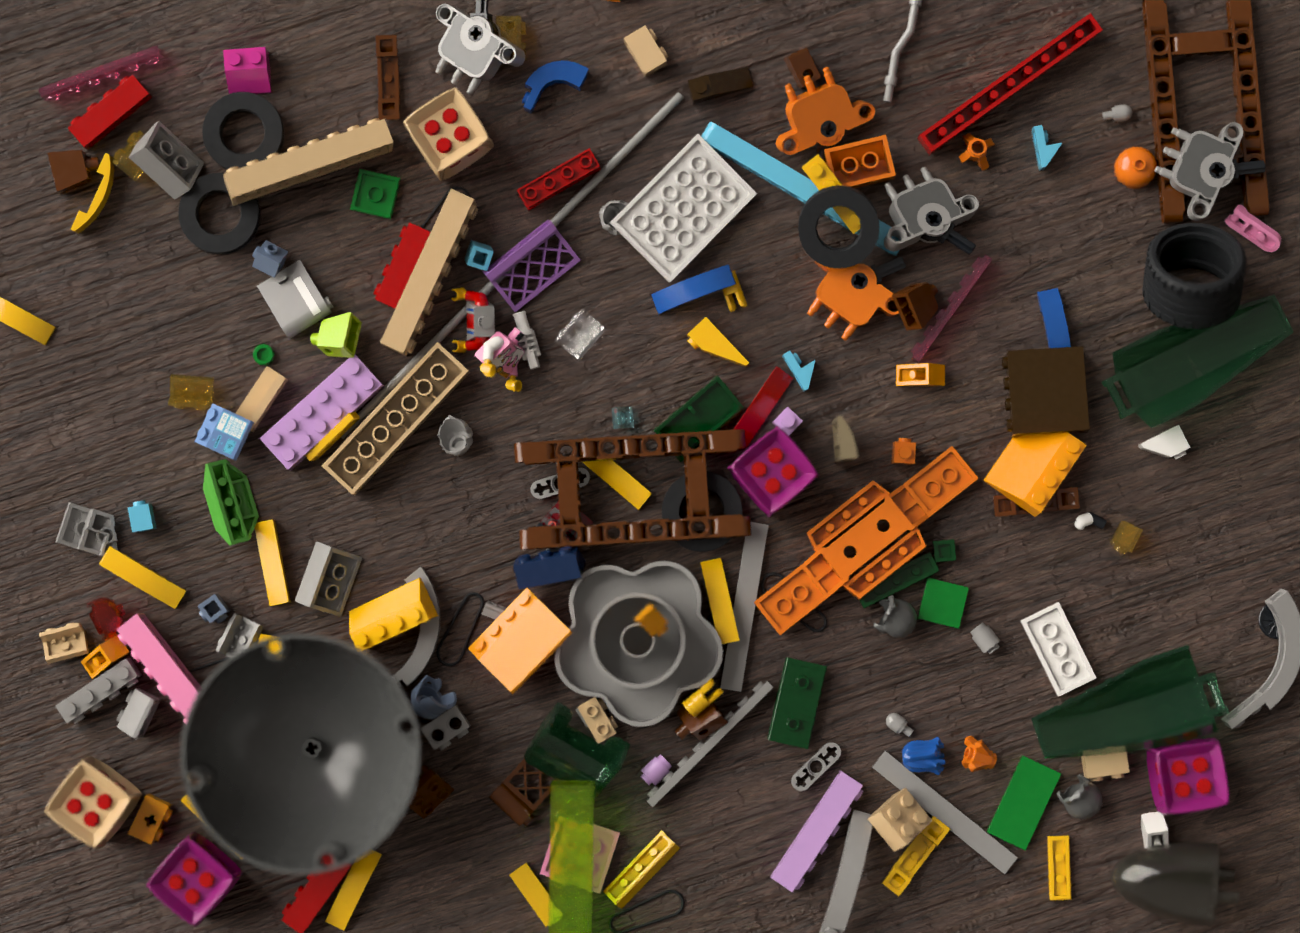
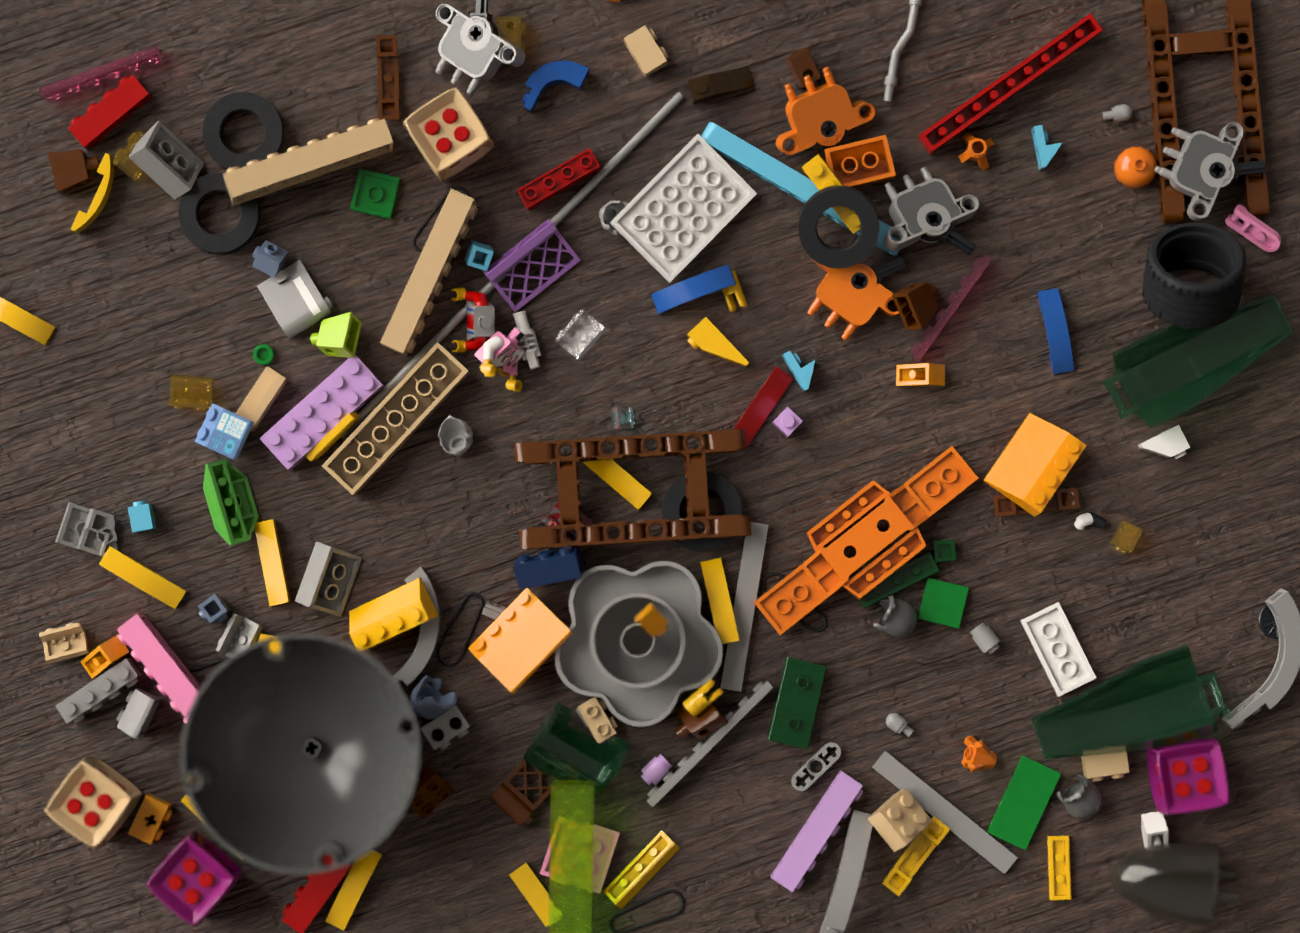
clear red cylinder [86,598,126,641] -> none
dark pink slope [223,47,272,94] -> none
red brick [374,222,431,309] -> none
light grey beam [530,468,590,499] -> none
dark green container [653,375,744,462] -> none
magenta piece [727,426,819,518] -> none
dark tan slope [832,416,858,463] -> none
orange brick [892,438,916,465] -> none
blue piece [902,736,945,775] -> none
dark brown panel [1002,346,1090,437] -> none

